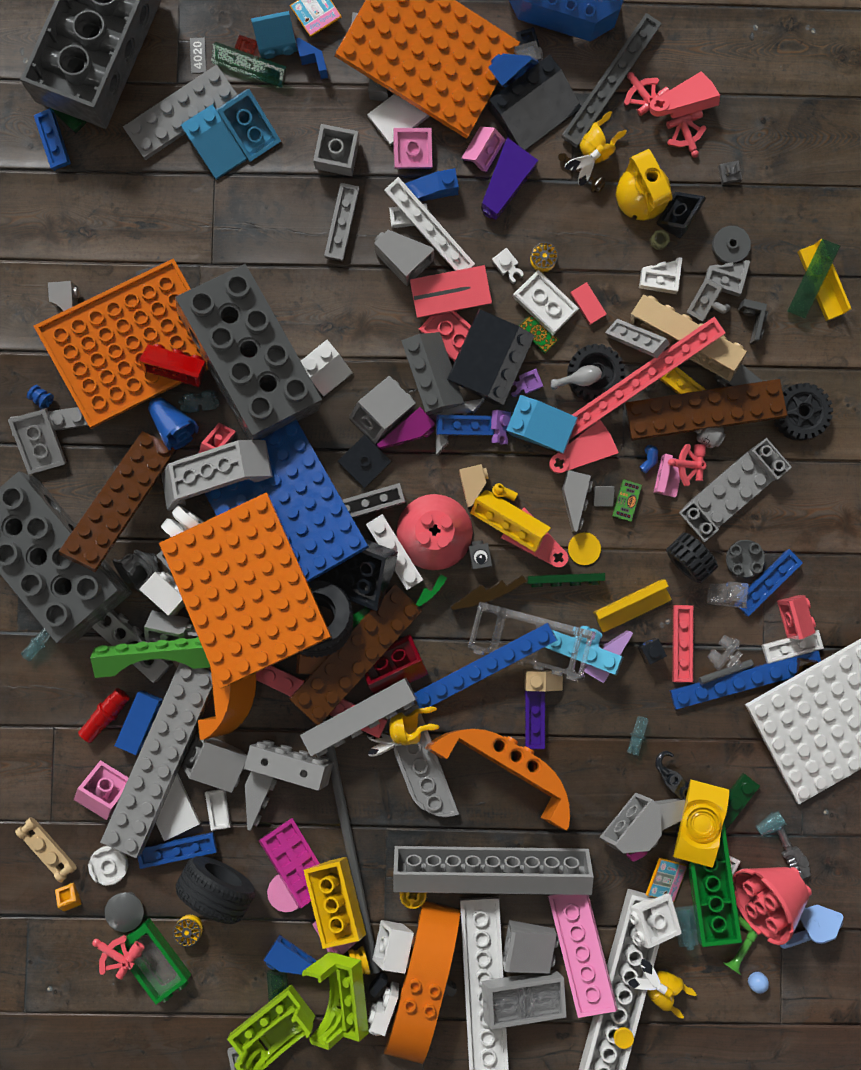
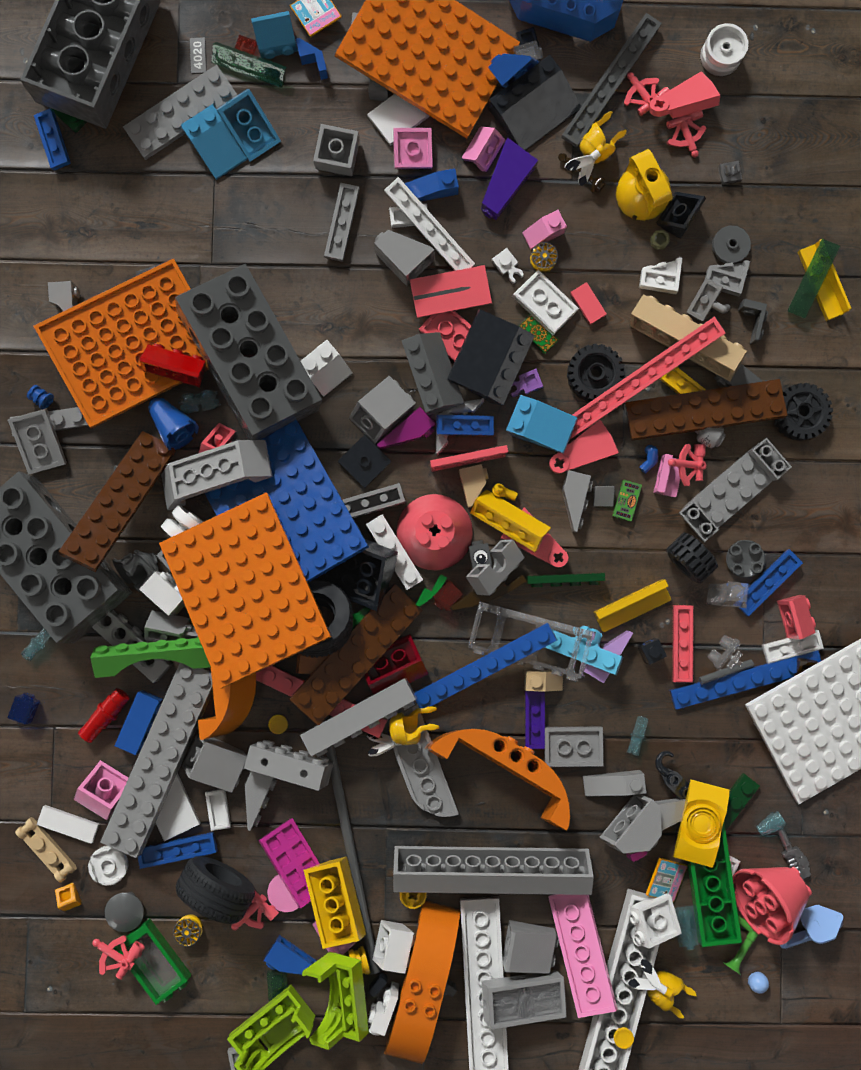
medium lavender plate [491,410,511,445] -> none
light grey piece [551,365,602,390] -> none
yellow piece [568,532,601,565] -> none
light grey plate [605,319,670,358] -> none
none -> clear blue brick [7,693,40,725]
none -> white tile [37,805,99,843]
none -> coral piece [231,891,279,931]
none -> yellow piece [268,714,288,734]
none -> coral tile [430,445,508,472]
none -> clear red brick [433,581,463,610]
none -> light grey arch [466,540,525,595]
none -> bright pink slope [522,210,567,250]
none -> light grey plate [544,726,603,767]
none -> light grey slope [583,770,646,796]
none -> white wheel [700,23,748,76]

